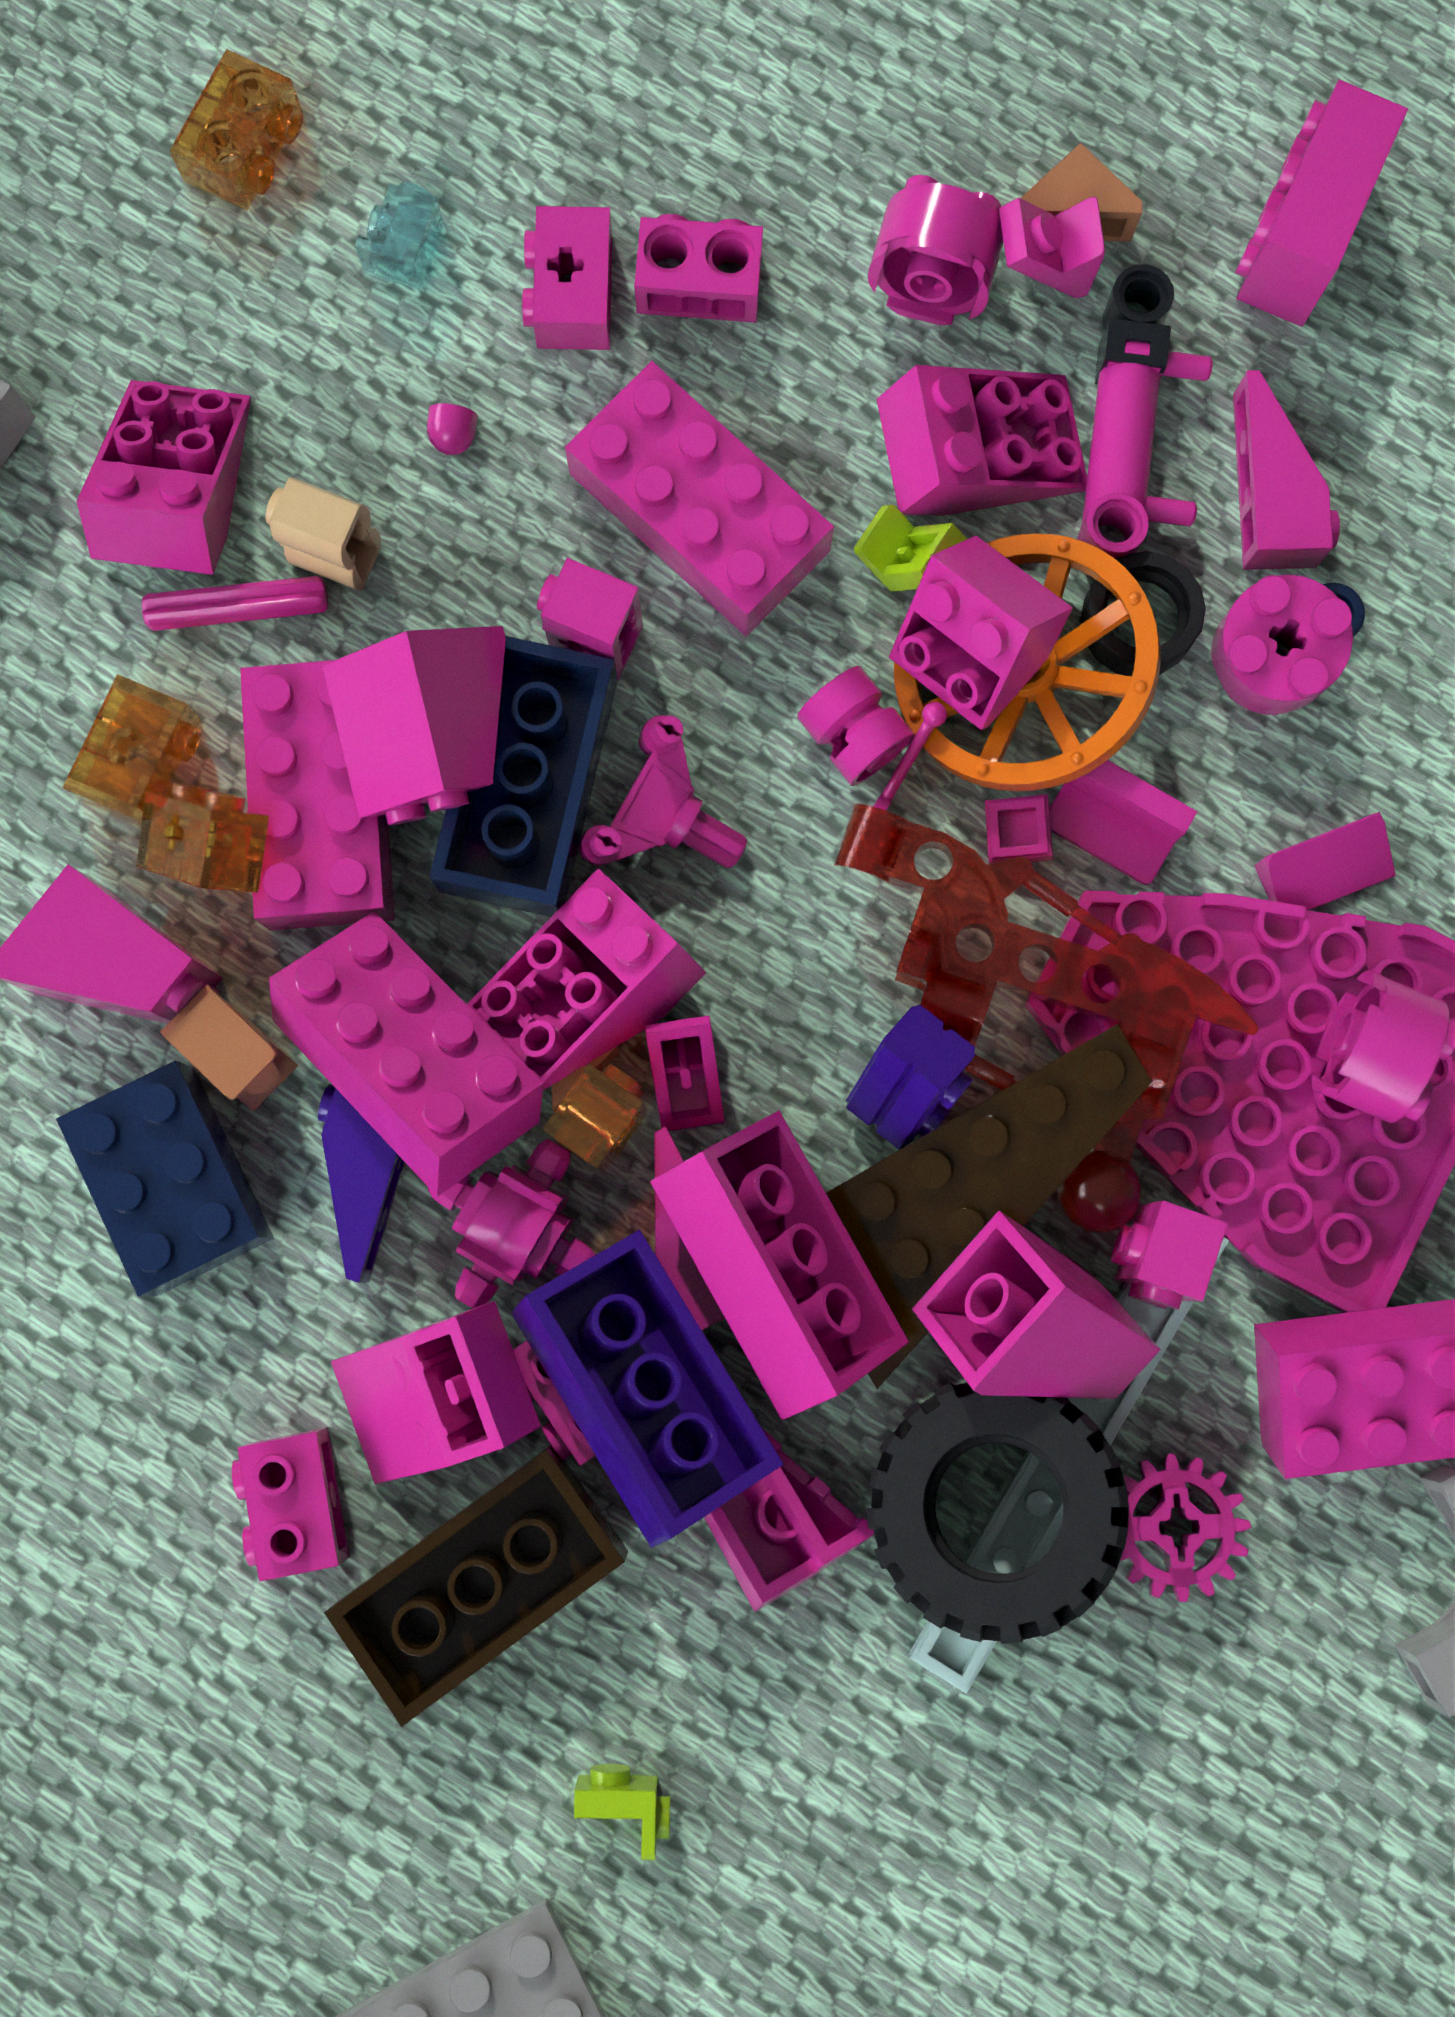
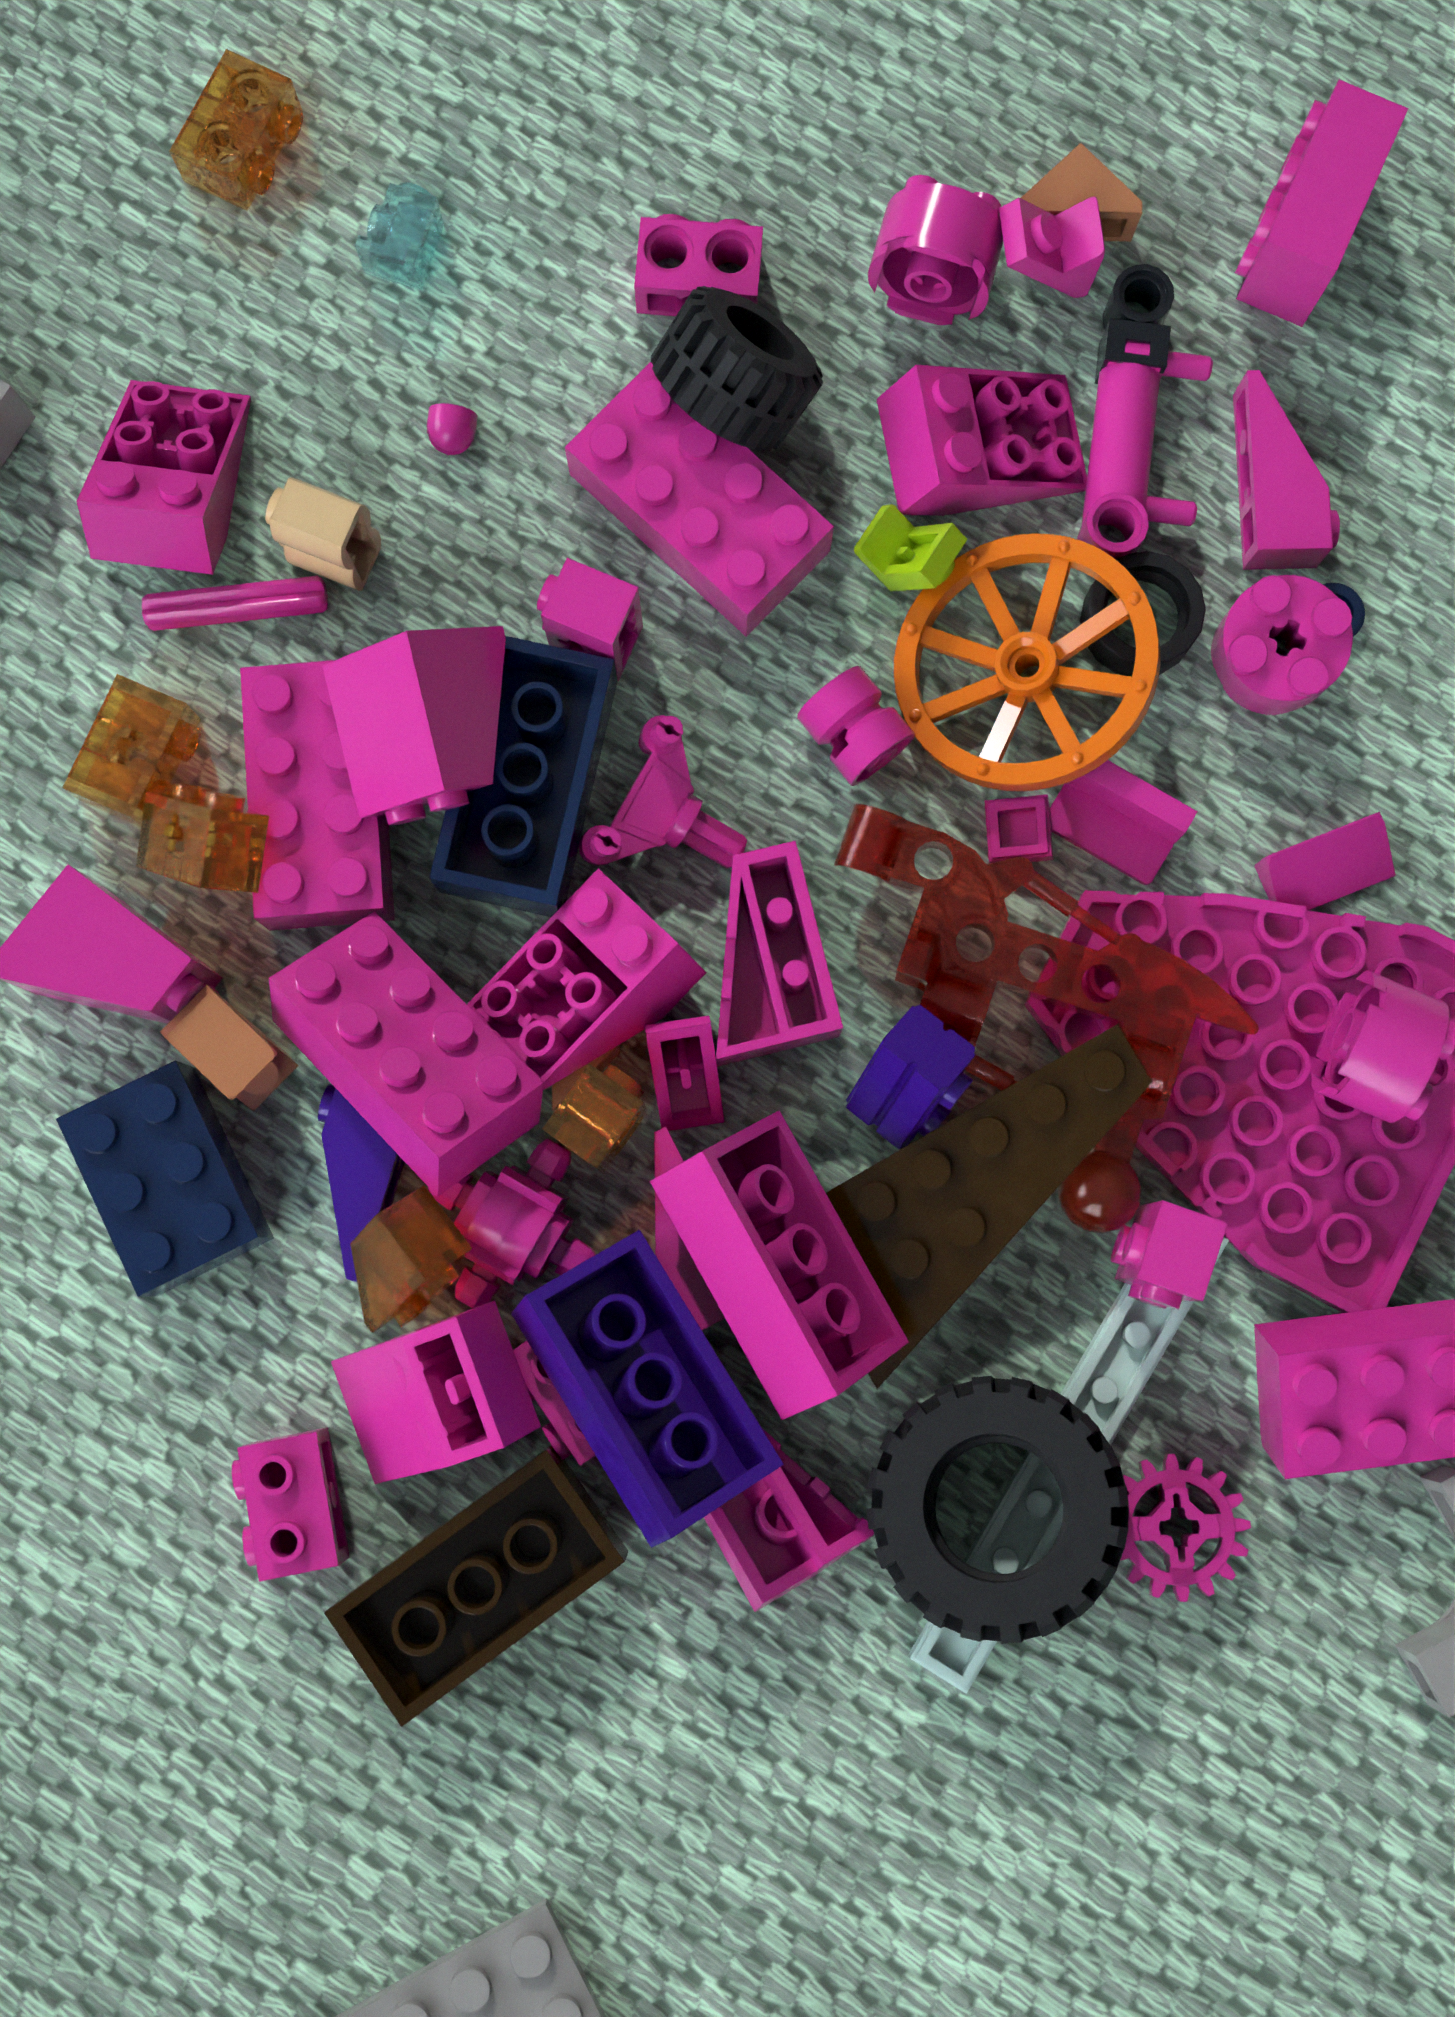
dark pink brick [522,206,613,350] -> none
lime bracket [574,1763,670,1860] -> none
dark pink hinge [870,702,947,820] -> none
dark pink slope [889,536,1073,731] -> none
dark pink slope [912,1211,1161,1399] -> none
none -> clear orange slope [350,1185,472,1333]
none -> black tyre [651,286,823,451]
none -> dark pink wedge [716,840,843,1067]

